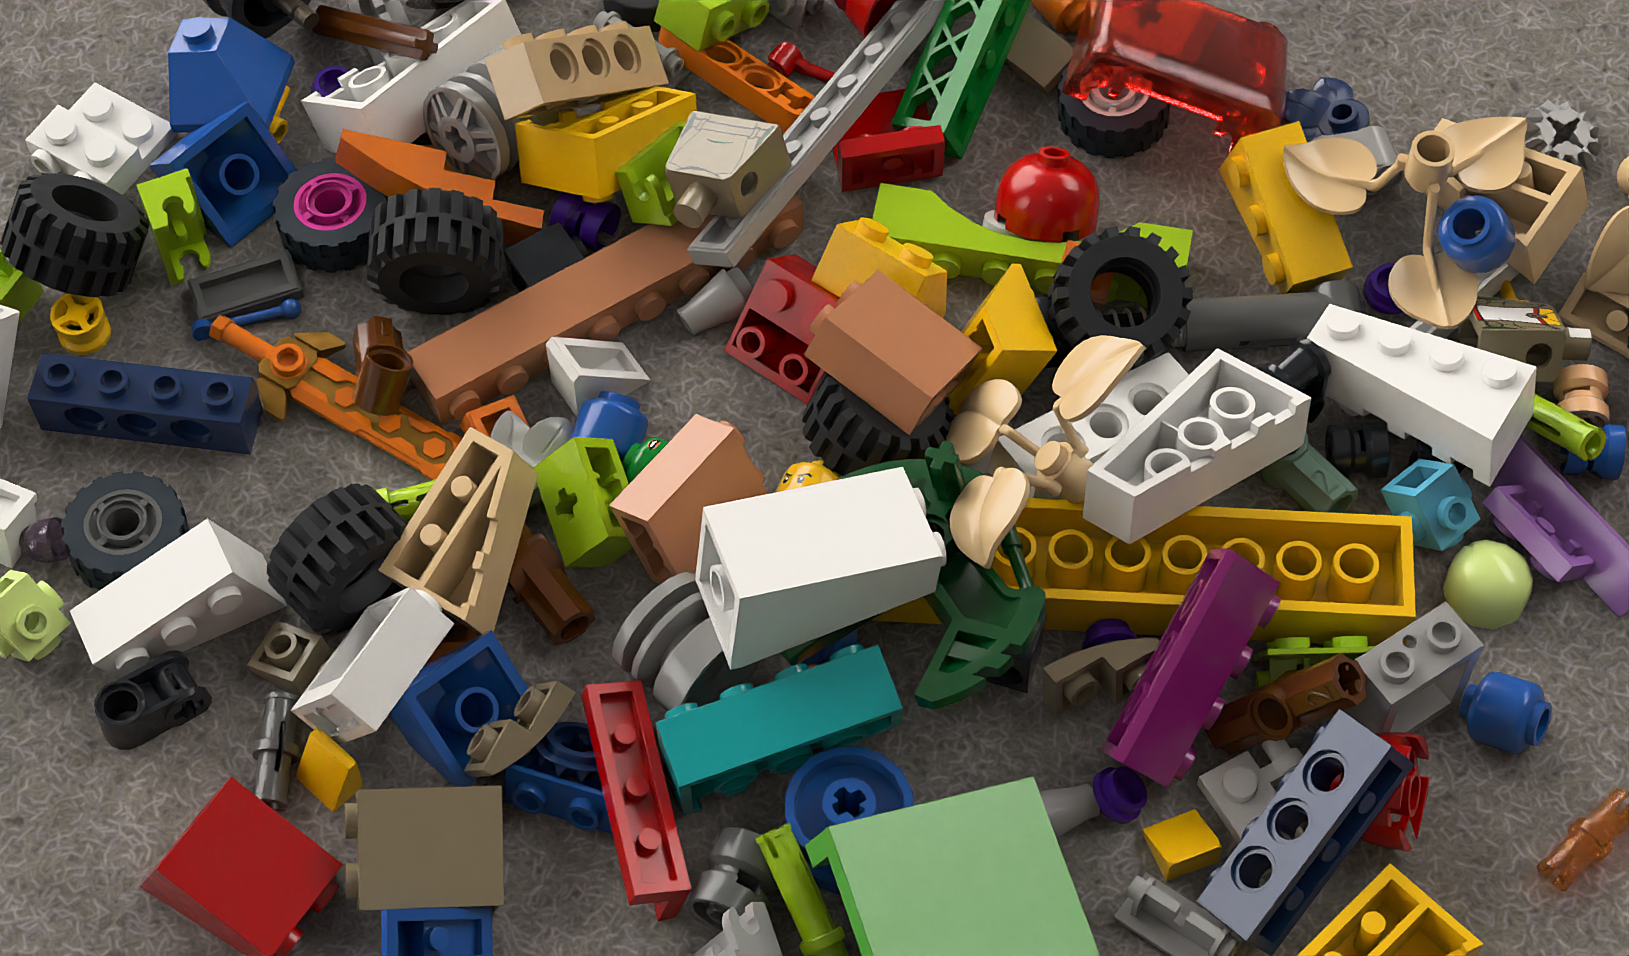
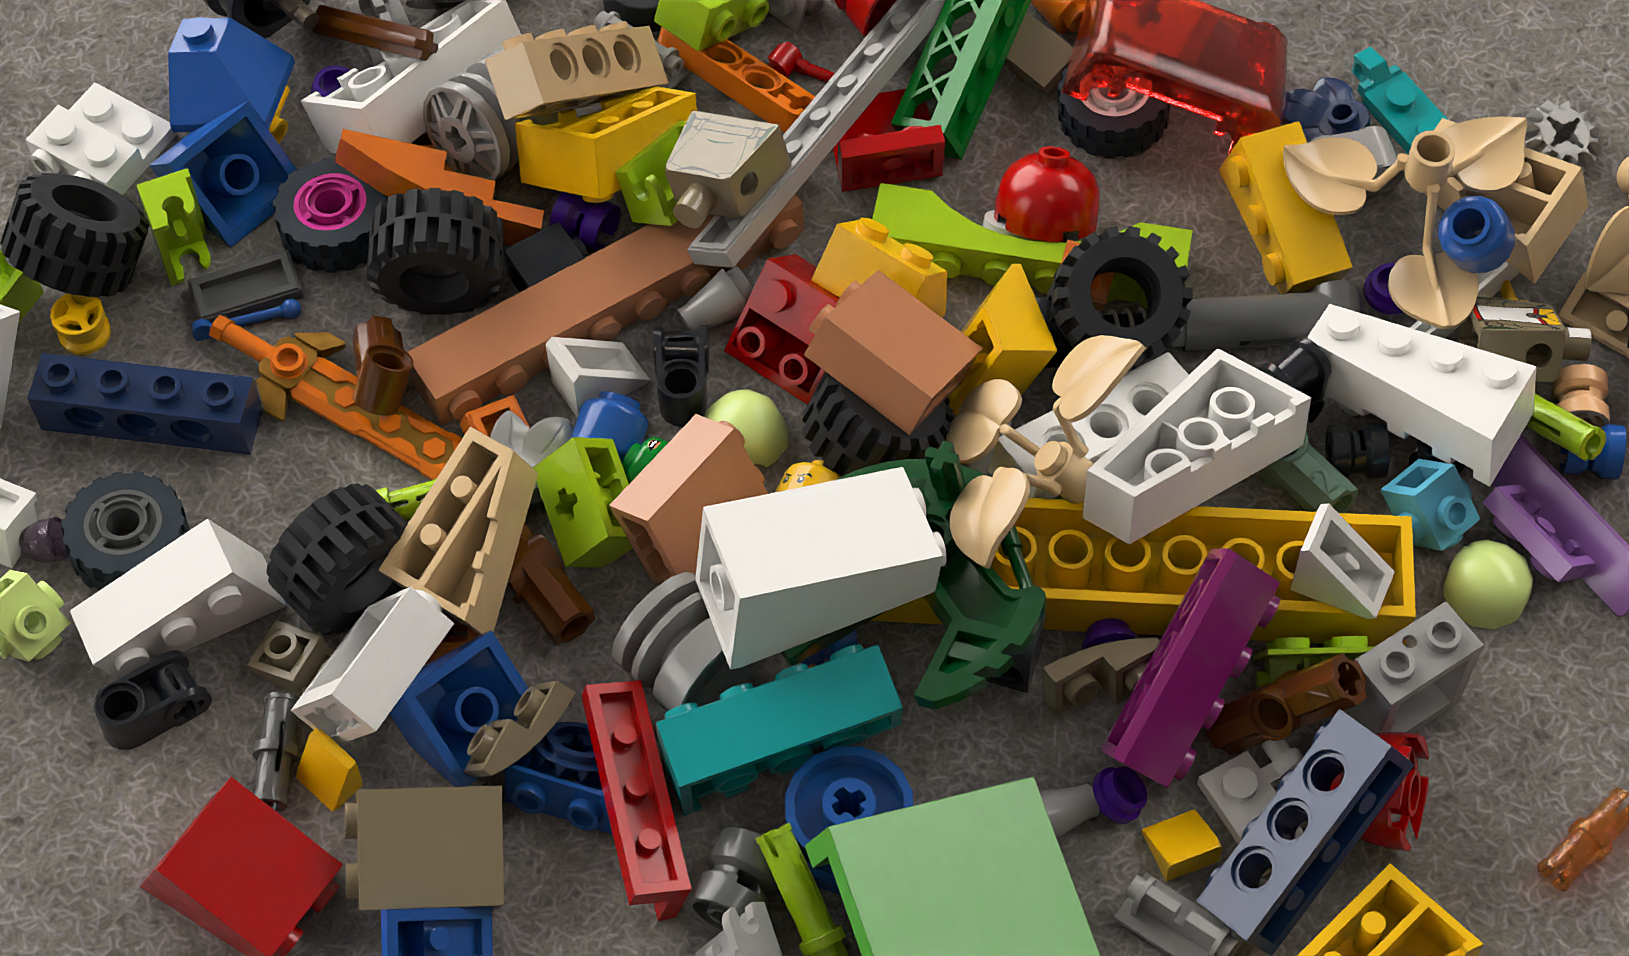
blue head [1460,672,1552,754] -> none
none -> black piece [653,325,709,427]
none -> yellowish green hair [704,389,789,467]
none -> white slope [1290,503,1395,619]
none -> teal hinge [1350,46,1448,155]

